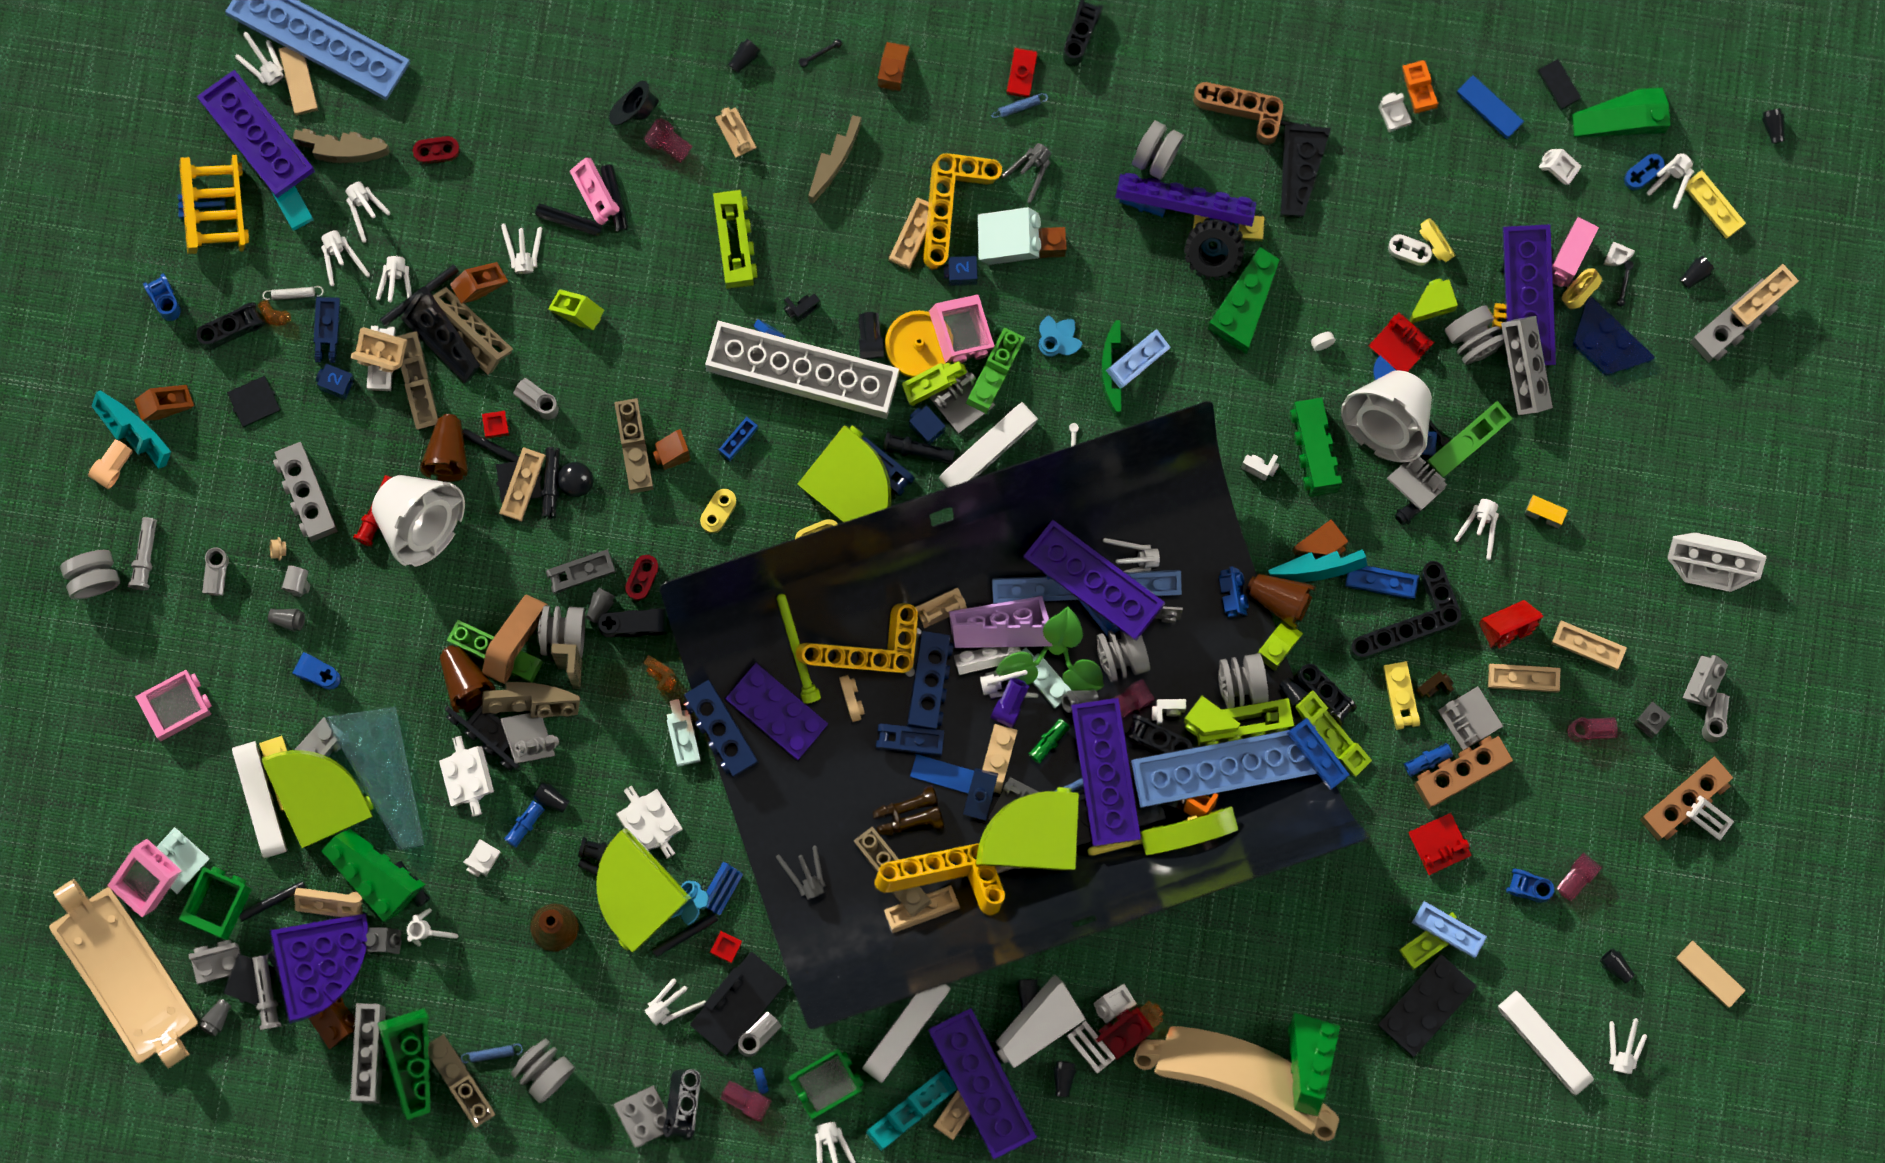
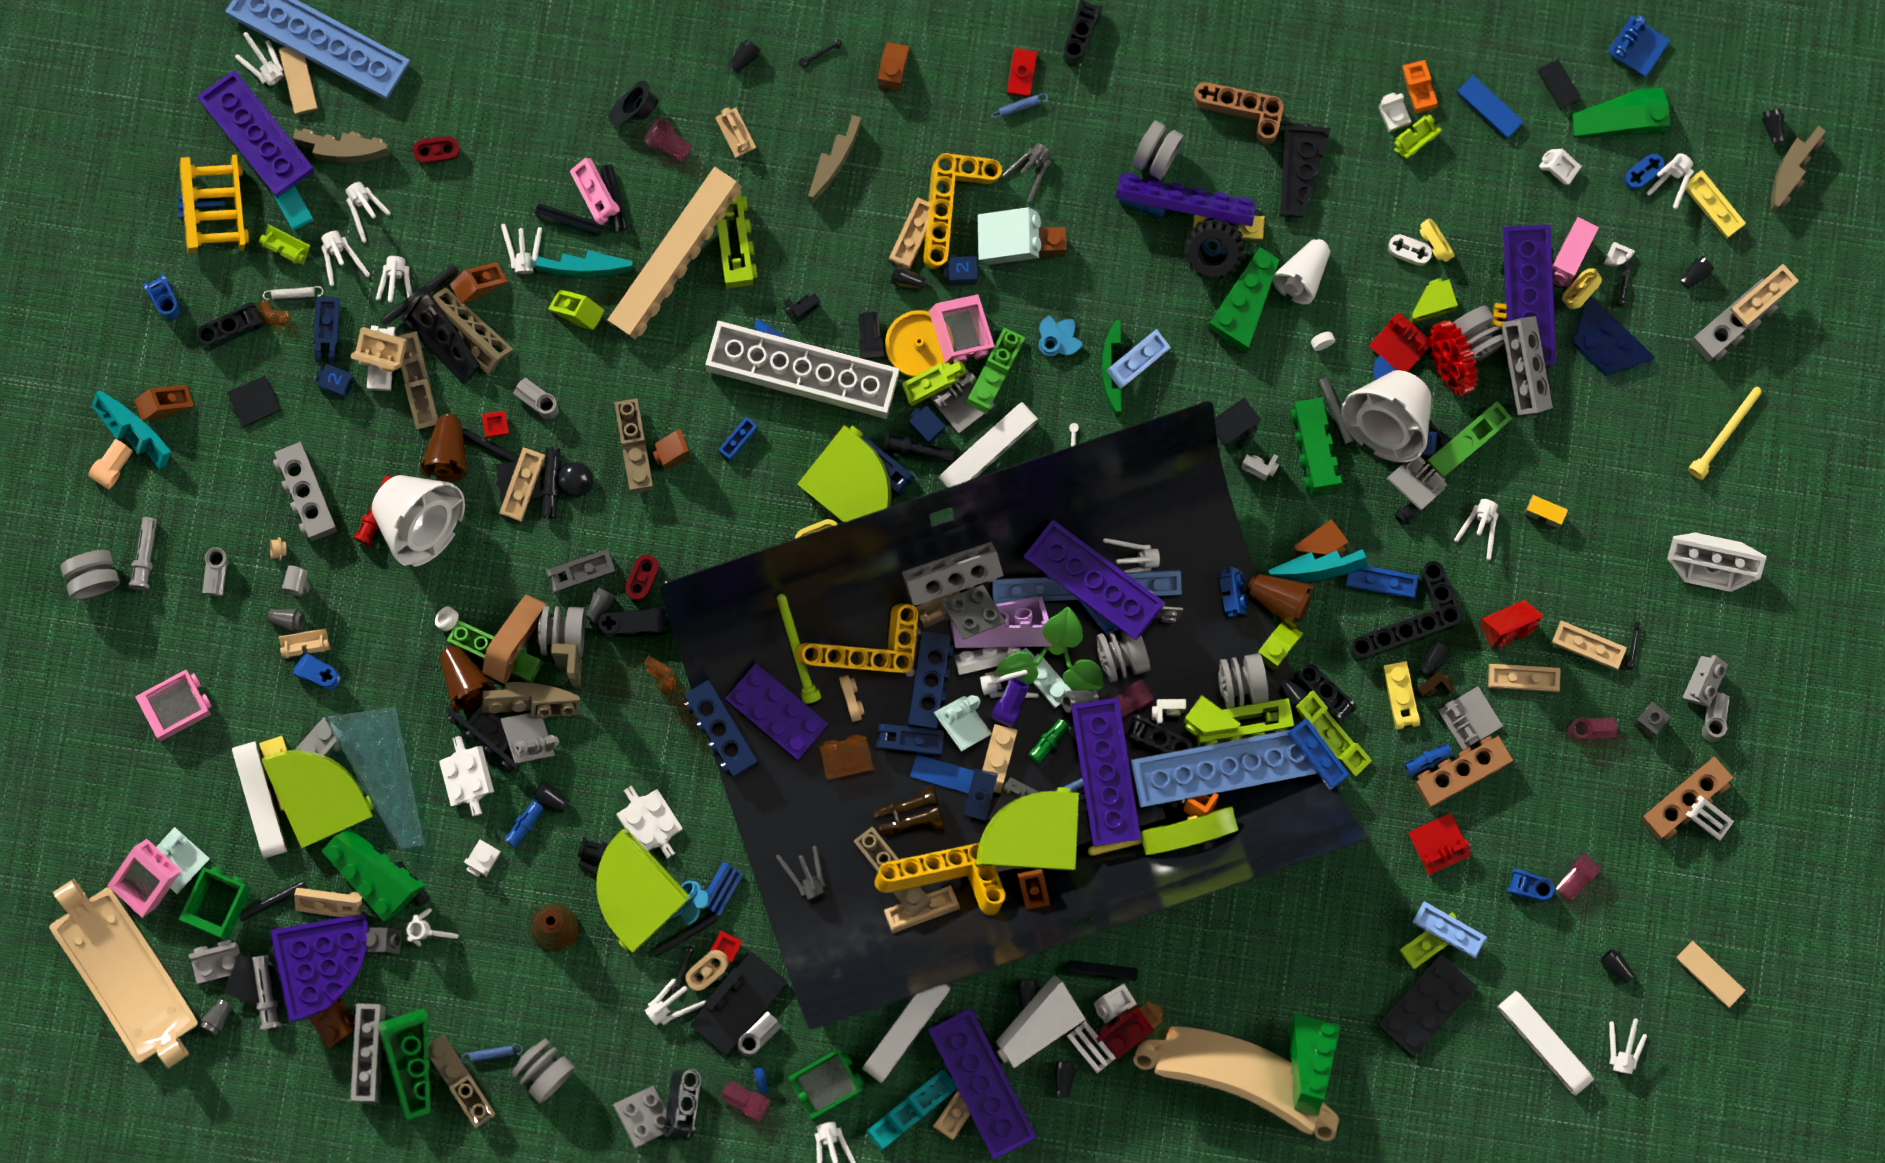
light aqua hinge [667,699,701,767] -> none
light yellow plate [700,489,736,534] -> none
none -> lime hinge [259,225,310,265]
none -> tan hinge [279,628,330,659]
none -> white tile [435,607,458,631]
none -> teal slope [535,250,634,277]
none -> tan brick [608,167,742,339]
none -> black hinge [671,946,694,994]
none -> tan plate [686,950,729,990]
none -> clear orange bracket [819,735,873,780]
none -> black cone [891,265,927,291]
none -> light grey brick [902,542,1003,606]
none -> light aqua hinge [934,695,992,751]
none -> dark grey hinge [941,585,1005,640]
none -> dark orange slope [1018,869,1050,910]
none -> black axle [1067,960,1138,981]
none -> black wedge [1215,398,1261,452]
none -> white cone [1273,239,1330,304]
none -> dark grey bar [1319,377,1354,445]
none -> lime hinge [1393,115,1442,158]
none -> black cone [1420,641,1451,677]
none -> red gear [1429,320,1478,396]
none -> blue hinge [1607,15,1670,77]
none -> black hinge [1625,622,1640,670]
none -> light yellow piece [1688,387,1762,480]
none -> dark tan slope [1771,126,1826,213]

